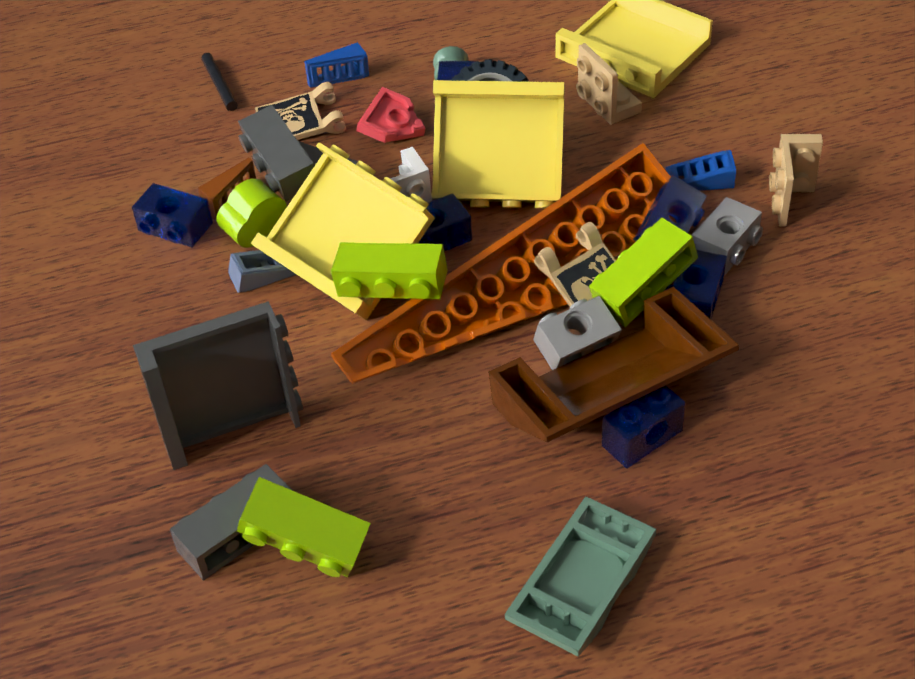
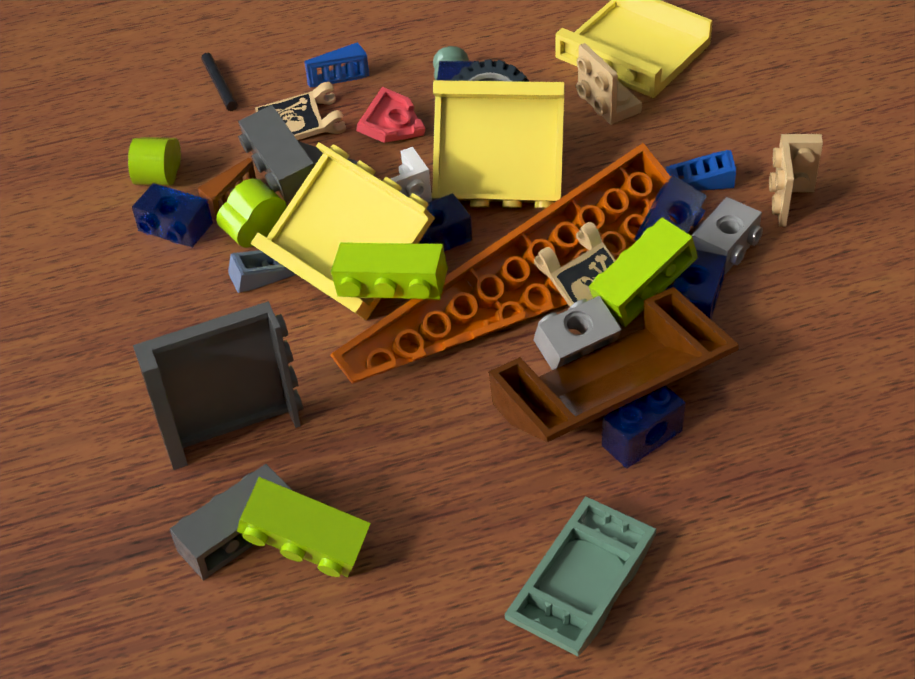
none -> lime piece [128,137,181,186]

